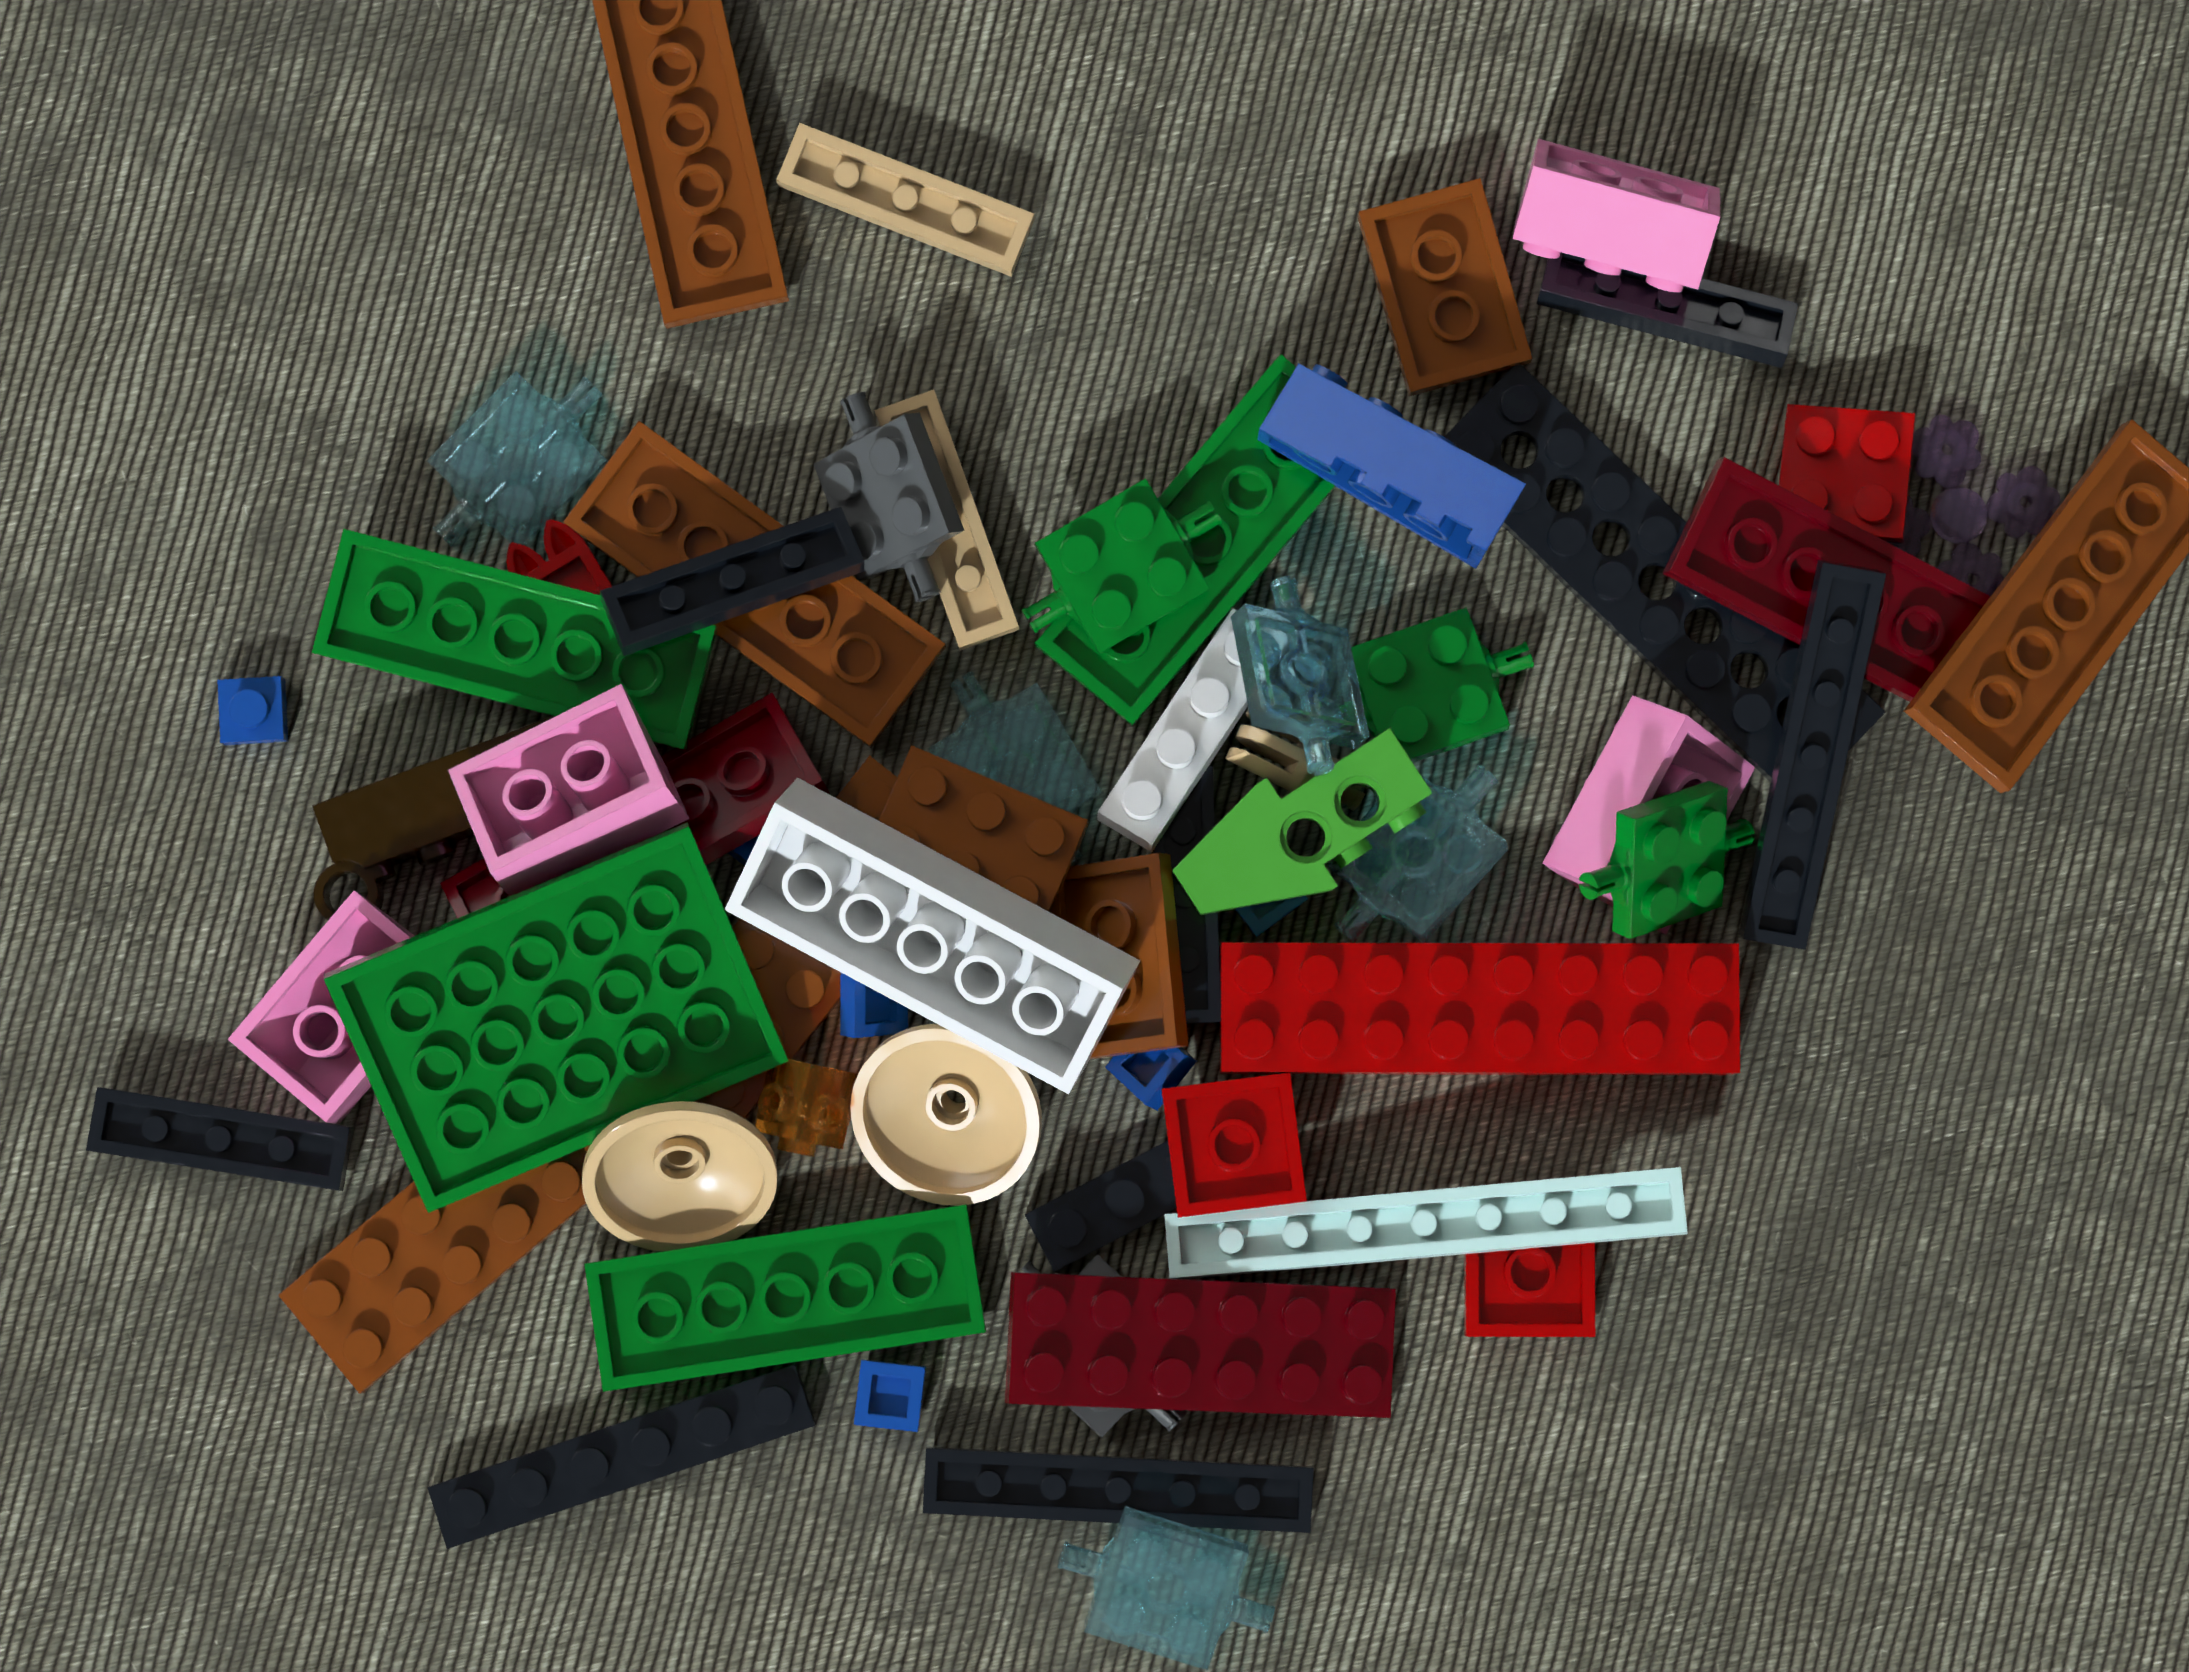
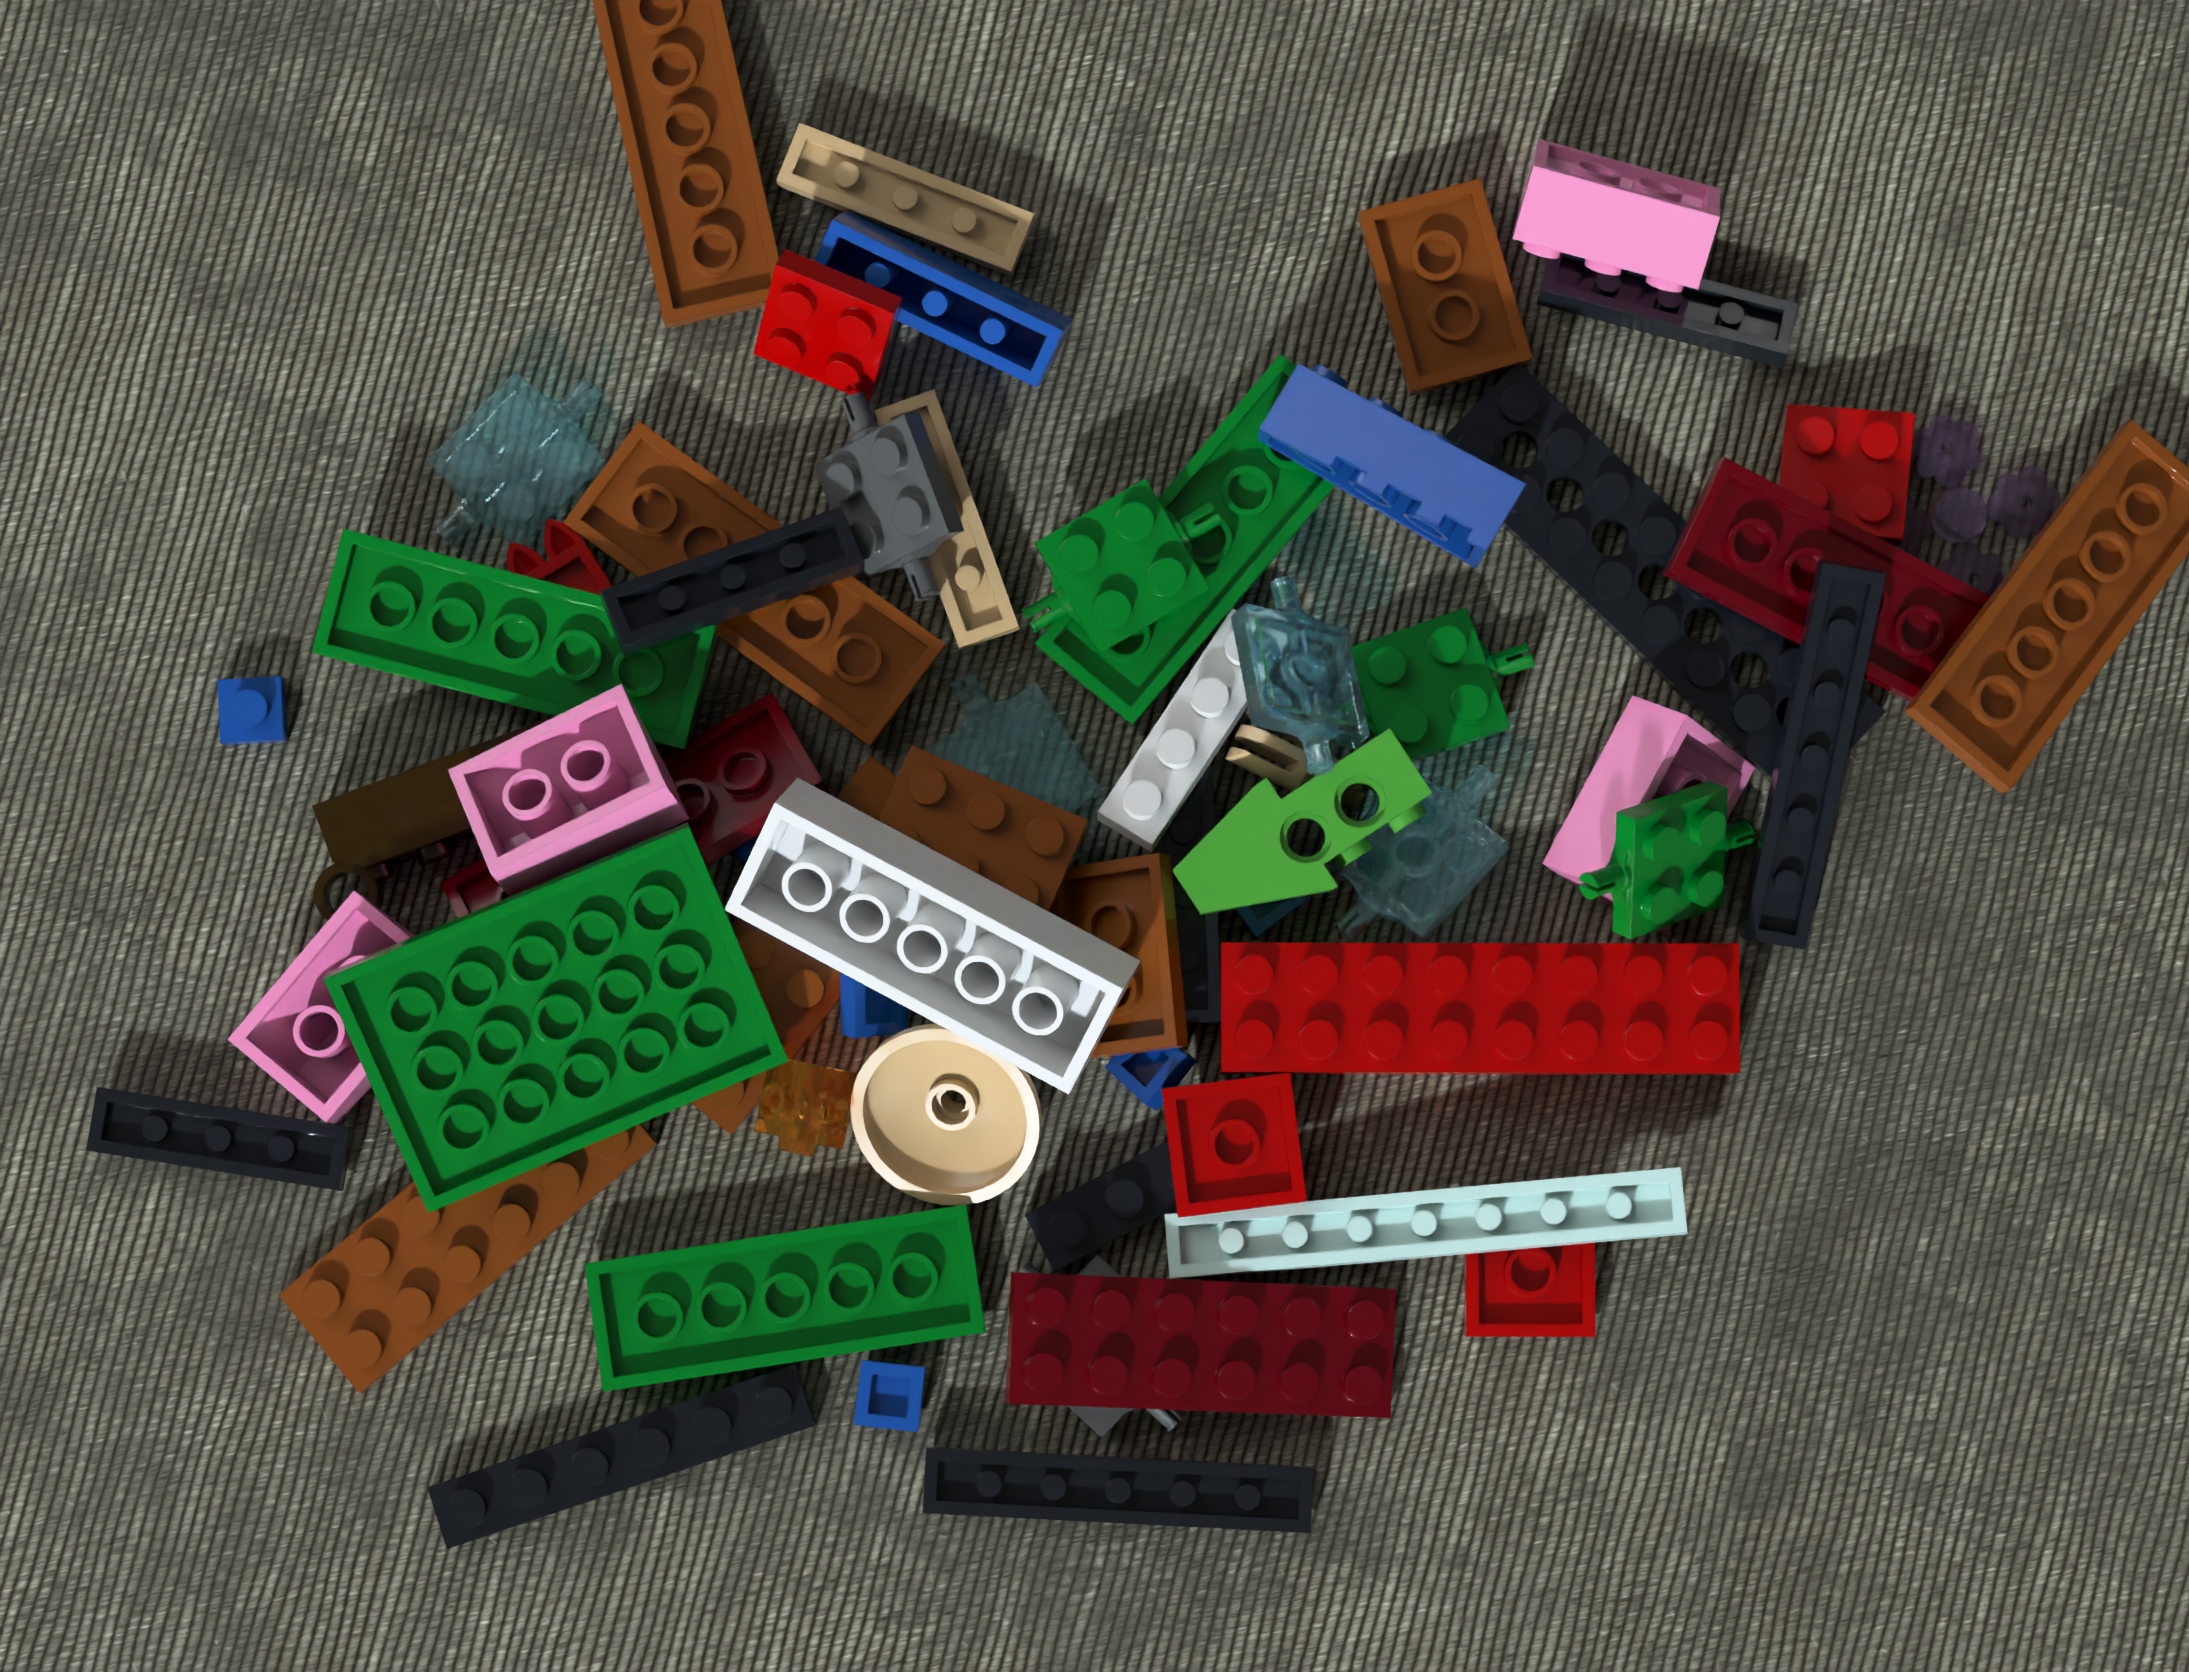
tan dish [582,1101,777,1252] -> none
clear light blue plate [1057,1506,1275,1670] -> none
none -> red plate [753,249,903,403]
none -> blue brick [814,210,1074,388]

